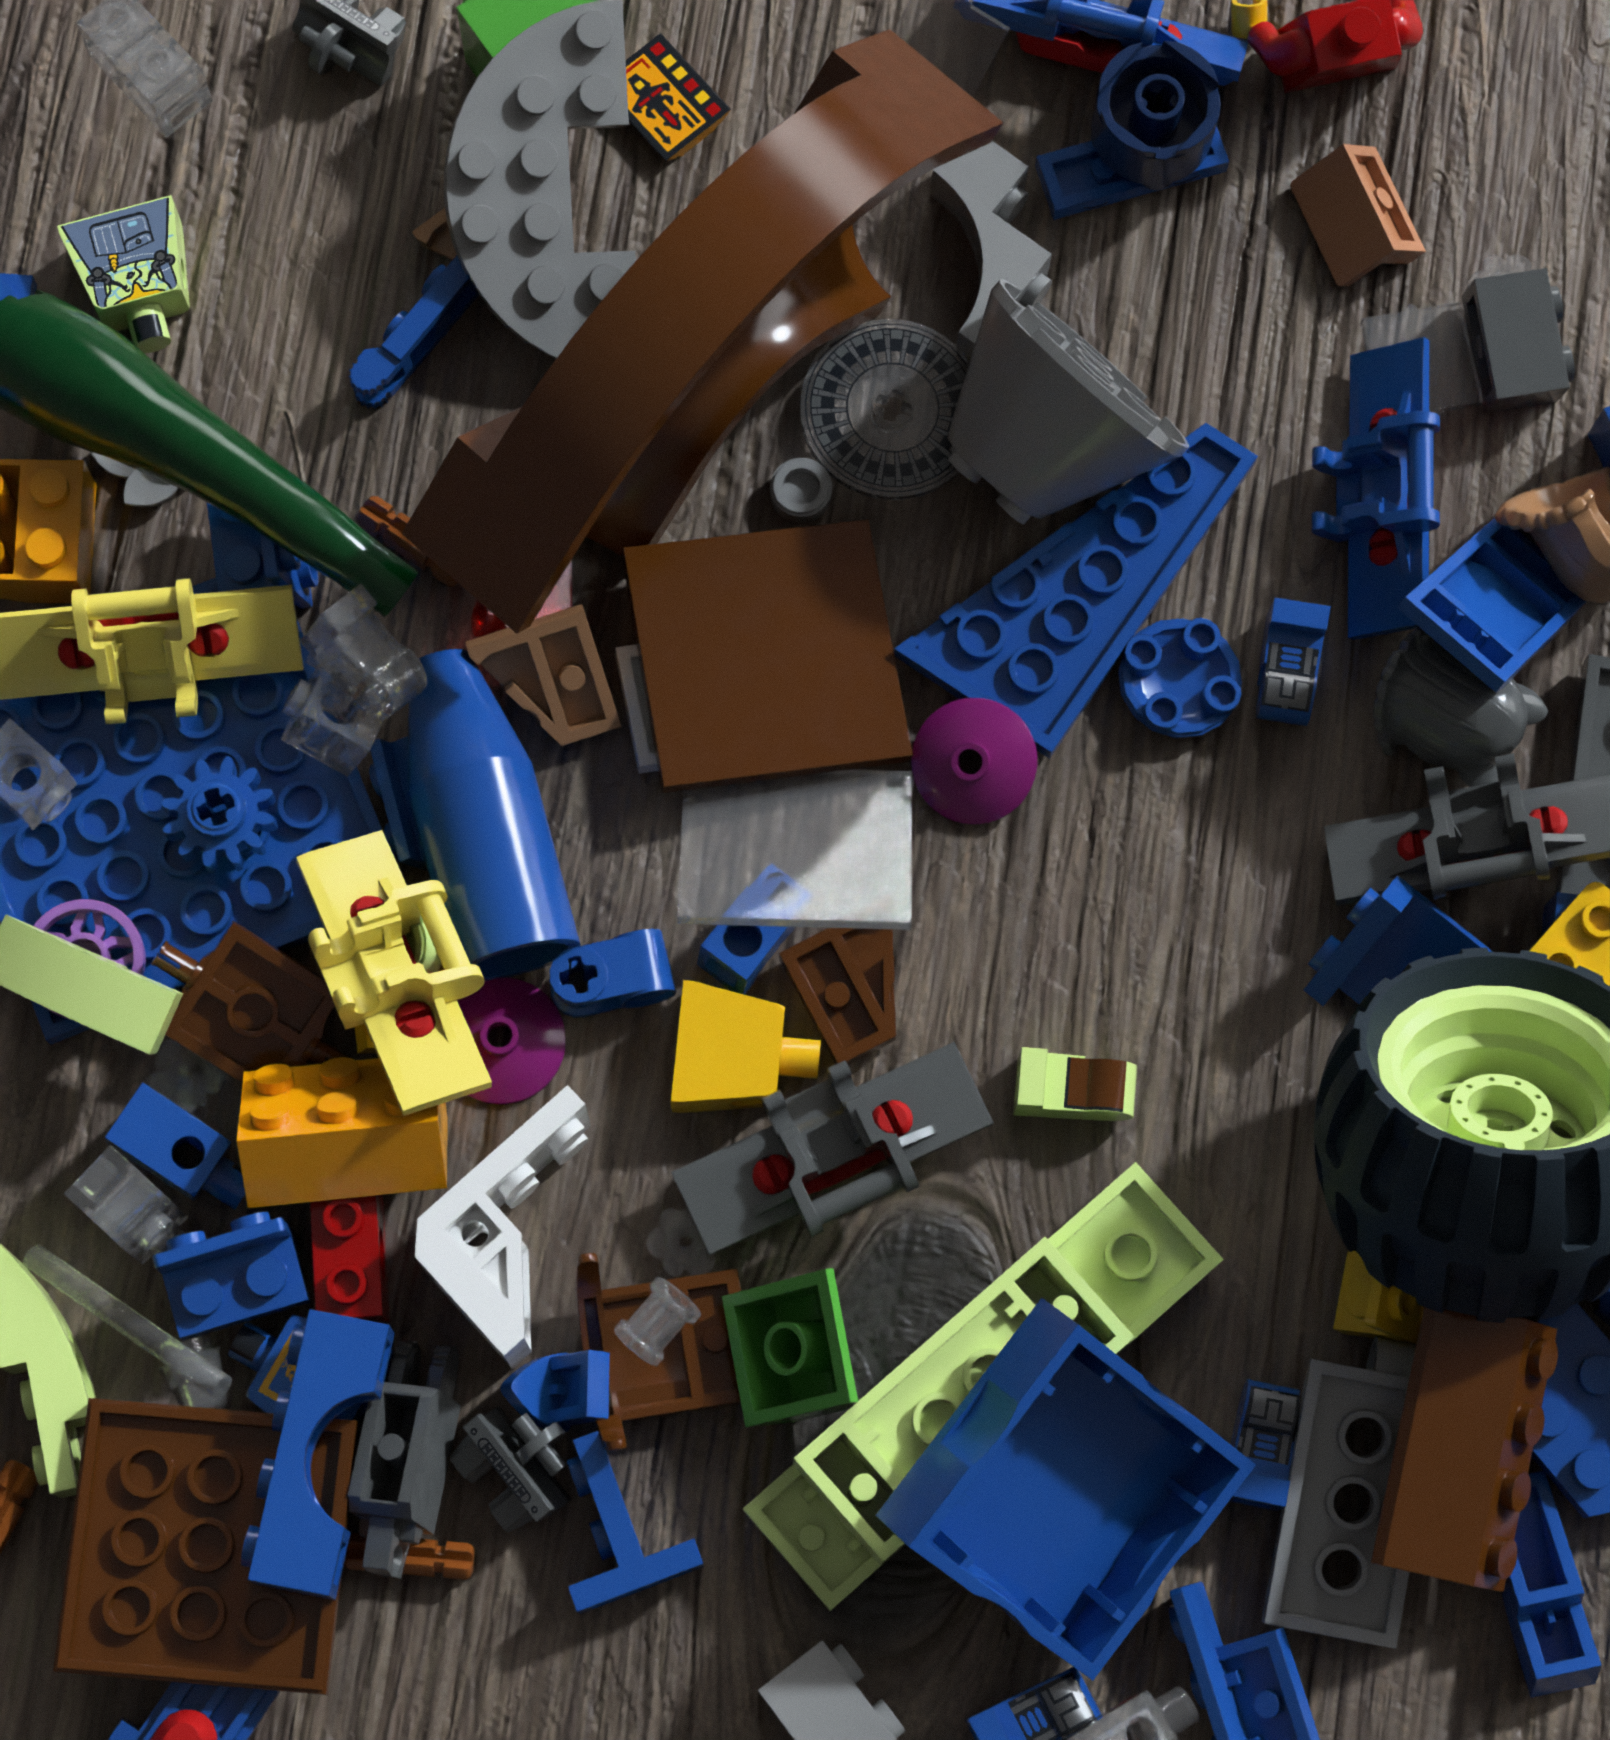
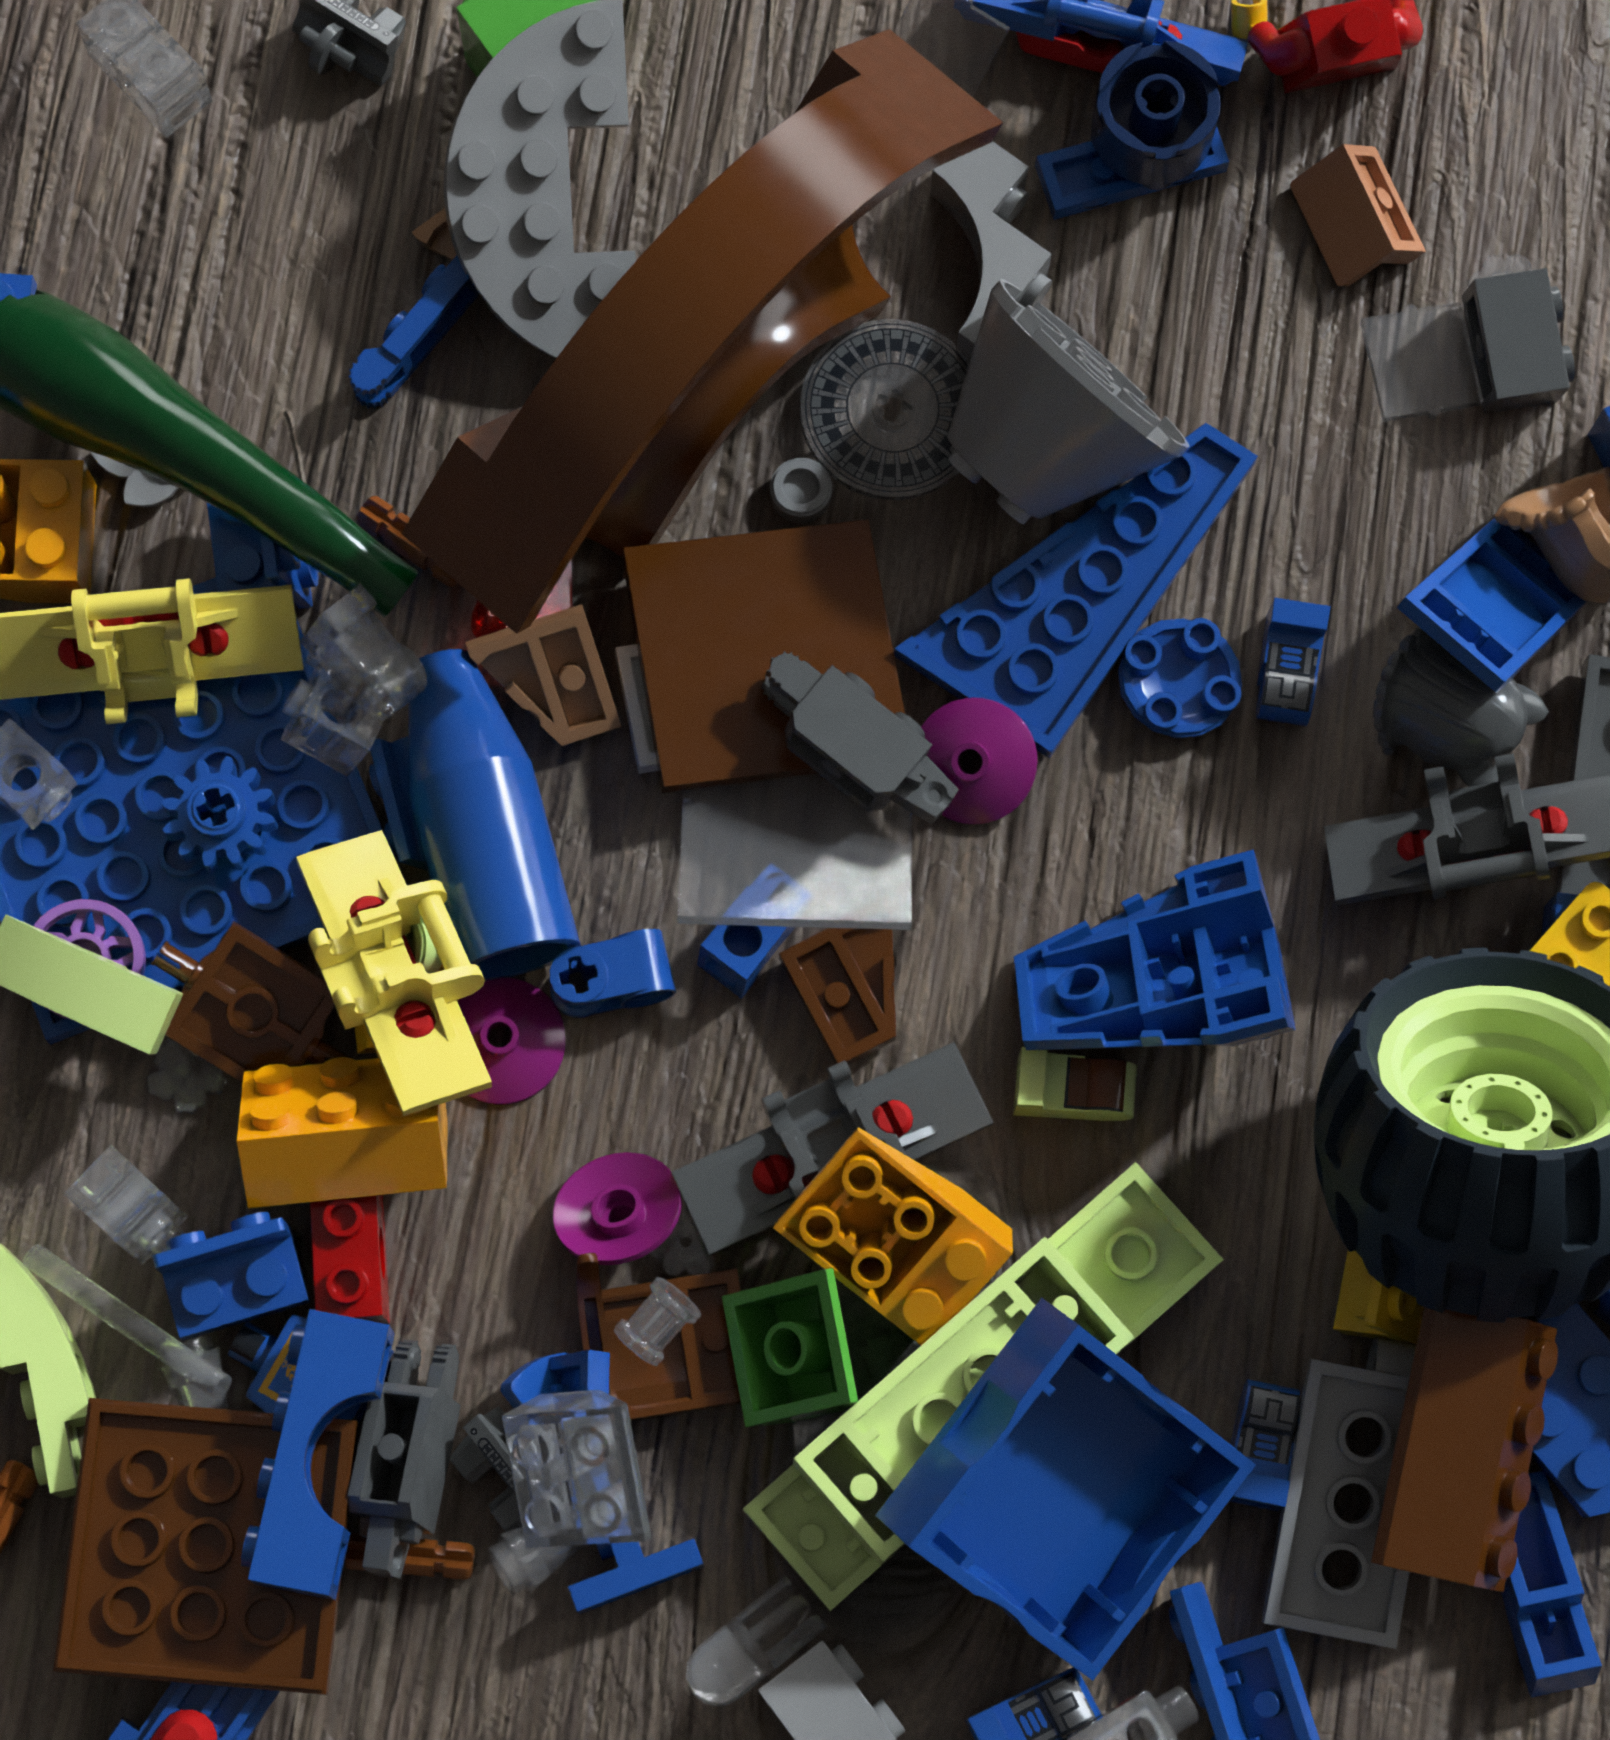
torso [57,195,190,353] -> none
blue torso [105,1082,245,1210] -> none
white bracket [415,1085,591,1369] -> none
piece [626,33,731,161] -> none
yellow torso [671,980,821,1113] -> none
blue bracket [1303,875,1492,1006] -> none
blue piece [1311,337,1440,640] -> none
none -> clear cone [487,1507,591,1596]
none -> clear slope [502,1390,651,1548]
none -> magenta dish [553,1152,682,1265]
none -> clear arm [686,1576,828,1706]
none -> dark grey hinge [761,651,959,825]
none -> light orange slope [773,1127,1013,1345]
none -> blue wedge [1014,849,1296,1050]

